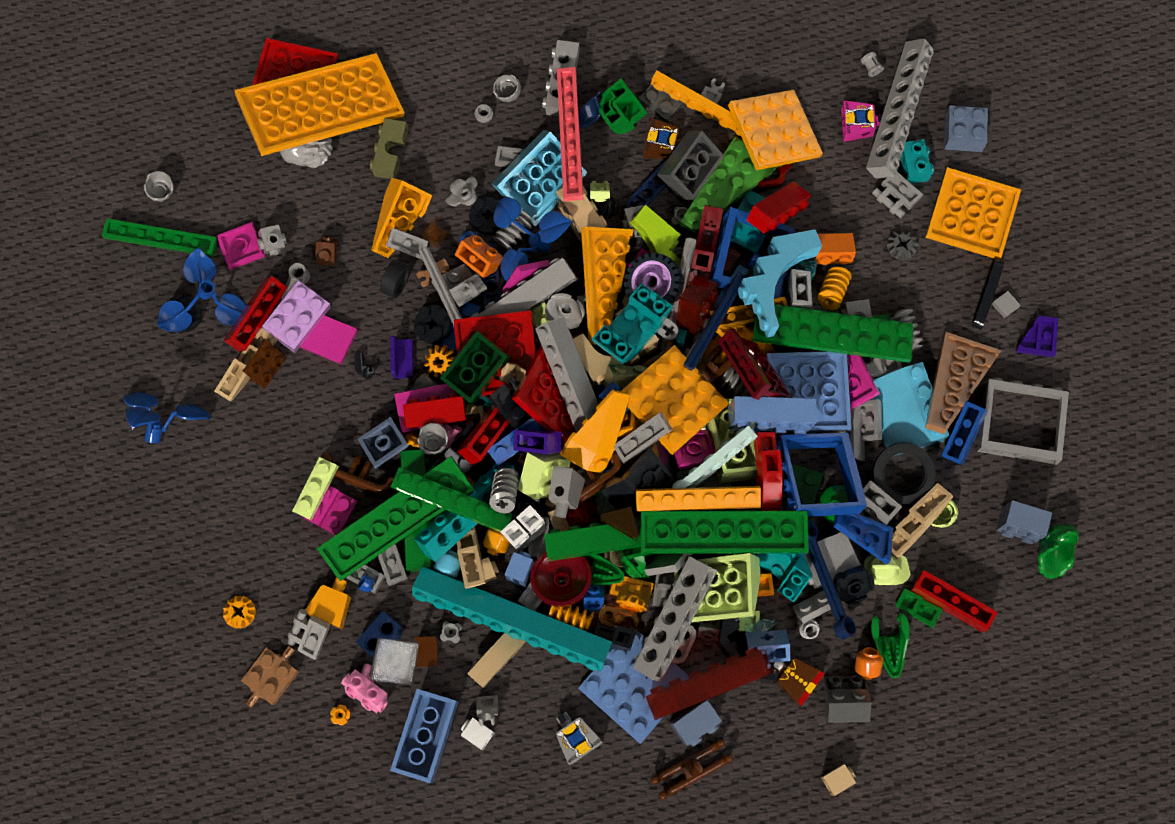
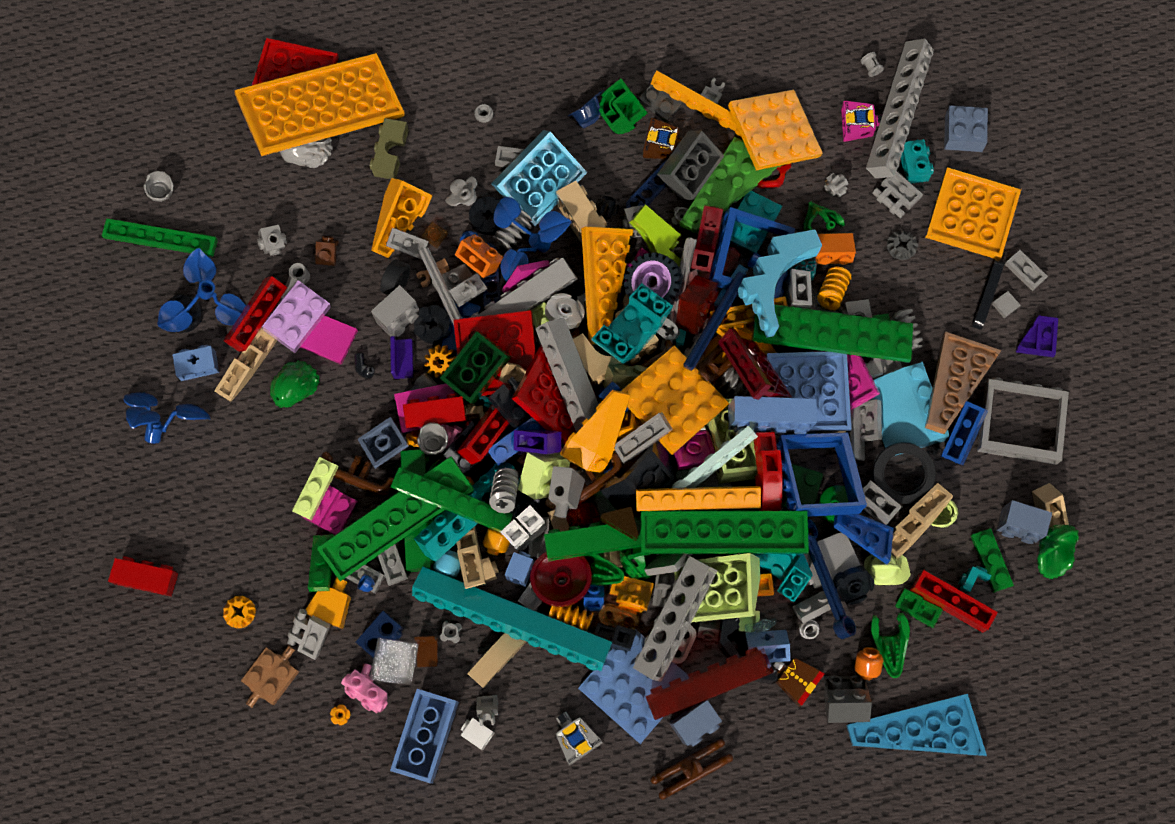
dark pink tile [216,222,265,270] -> none
reddish brown hinge [243,339,287,389] -> none
light grey hair [493,74,521,102] -> none
light grey brick [543,40,580,116] -> none
coral plate [557,67,584,201] -> none
yellowish green hinge [590,181,610,202] -> none
red brick [746,181,811,234] -> none
tan brick [821,764,856,796] -> none
none -> red brick [108,556,178,597]
none -> medium blue brick [173,345,219,381]
none -> green piece [270,361,320,408]
none -> green plate [308,535,334,592]
none -> light grey brick [371,285,419,337]
none -> green helmet [803,201,845,232]
none -> light grey gear [824,173,848,197]
none -> dark azure wing [846,694,987,756]
none -> teal bracket [958,566,991,594]
none -> green plate [971,528,1014,593]
none -> light grey plate [1004,250,1048,291]
none -> tan slope [1032,483,1069,528]

